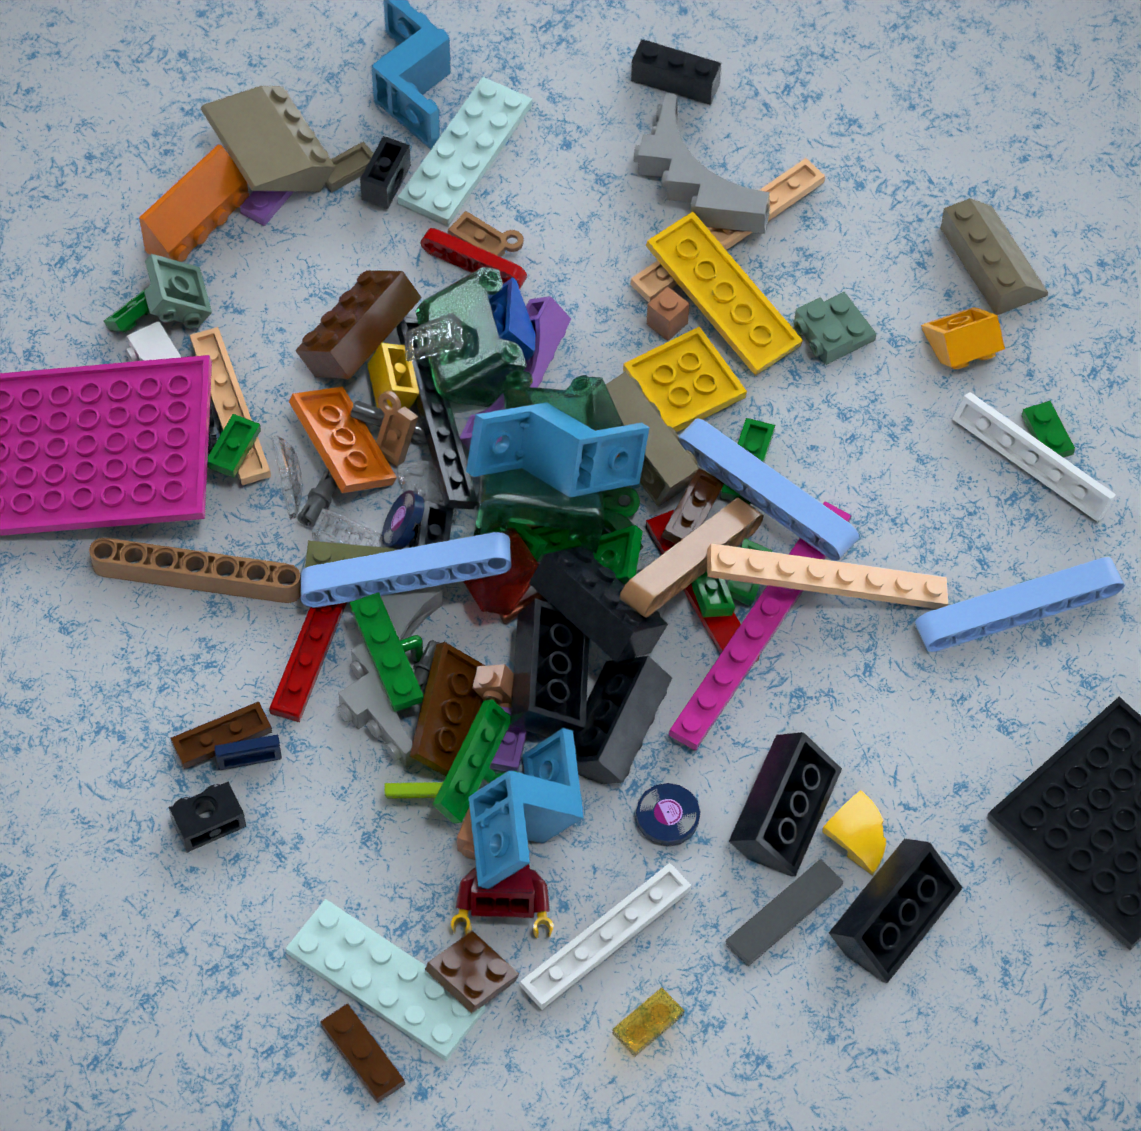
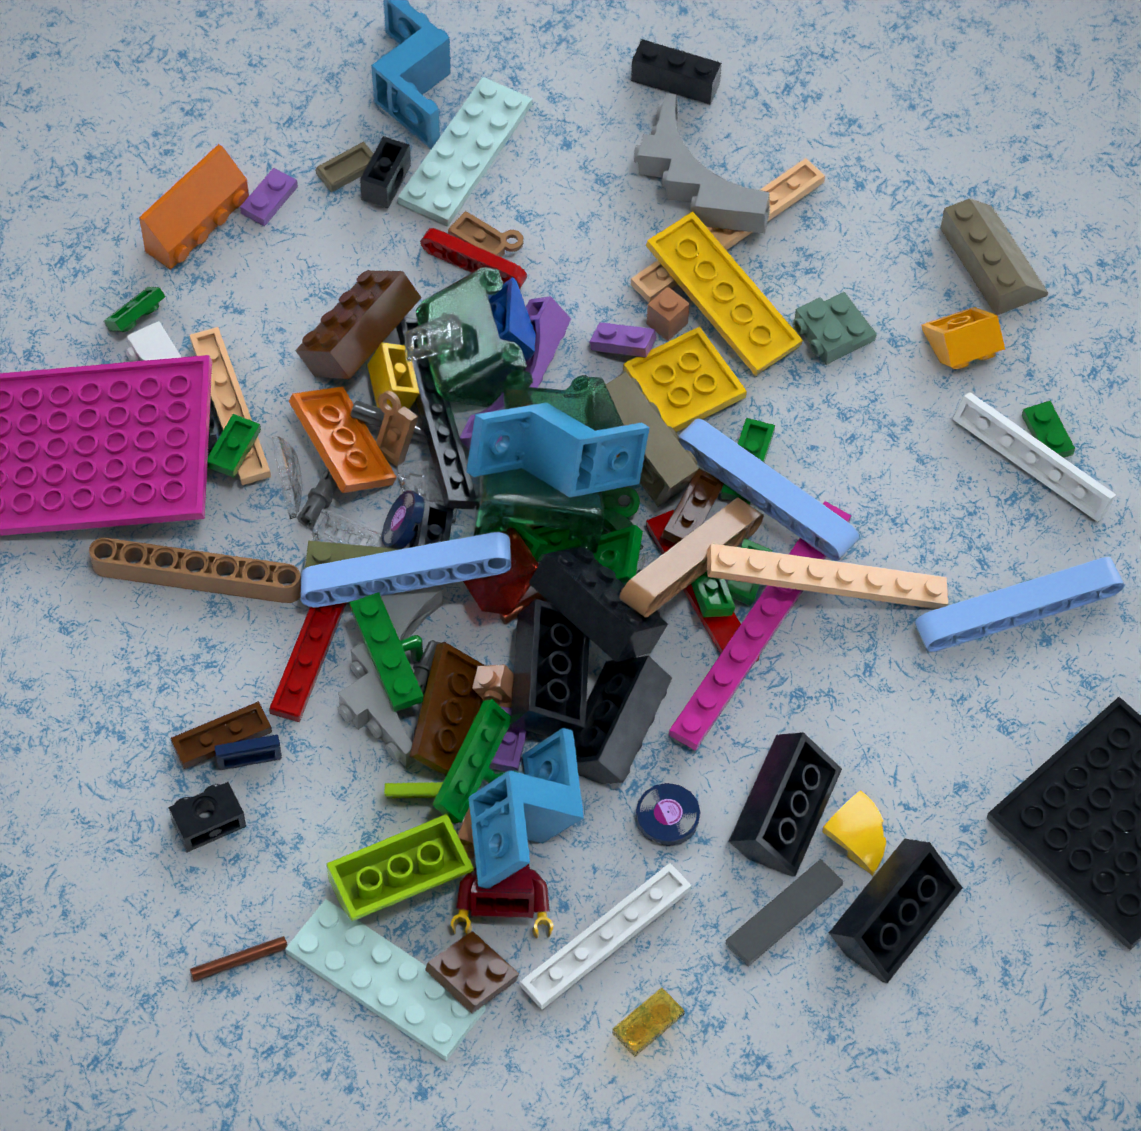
sand green plate [144,254,212,329] -> none
dark tan slope [201,86,335,192] -> none
reddish brown plate [320,1003,405,1104] -> none
none -> copper bar [190,936,288,981]
none -> lime slope [326,814,474,921]
none -> medium lavender plate [590,322,656,357]

